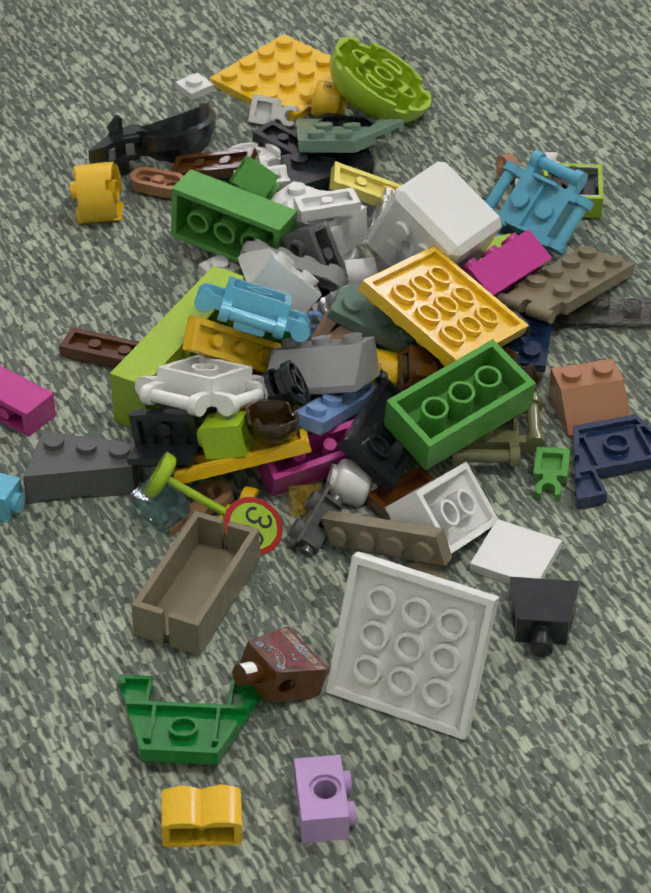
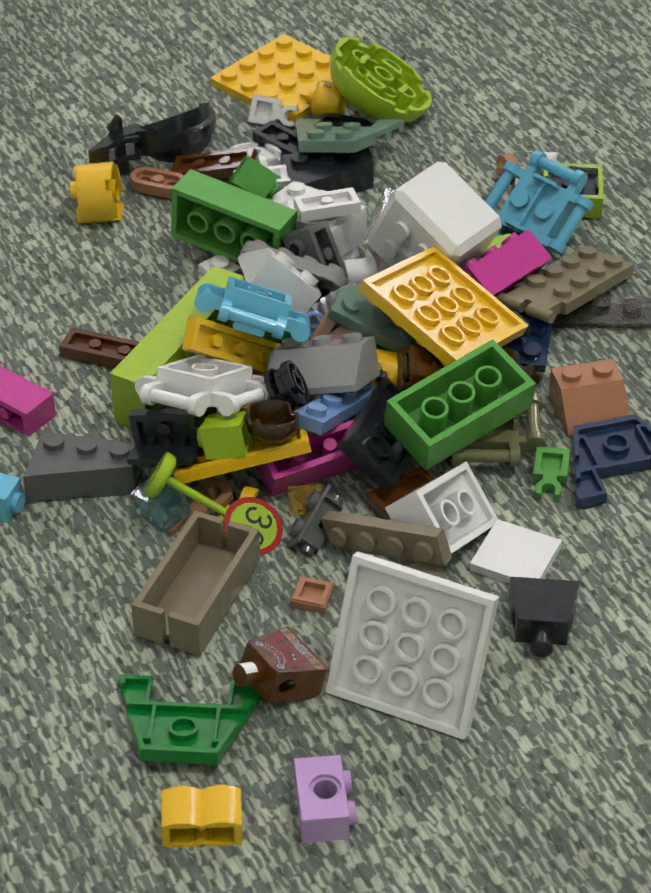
white plate [175,73,214,101] -> none
white head [325,458,378,507] -> none
light yellow plate [329,161,402,208] -> none
none -> nougat tile [290,576,335,614]

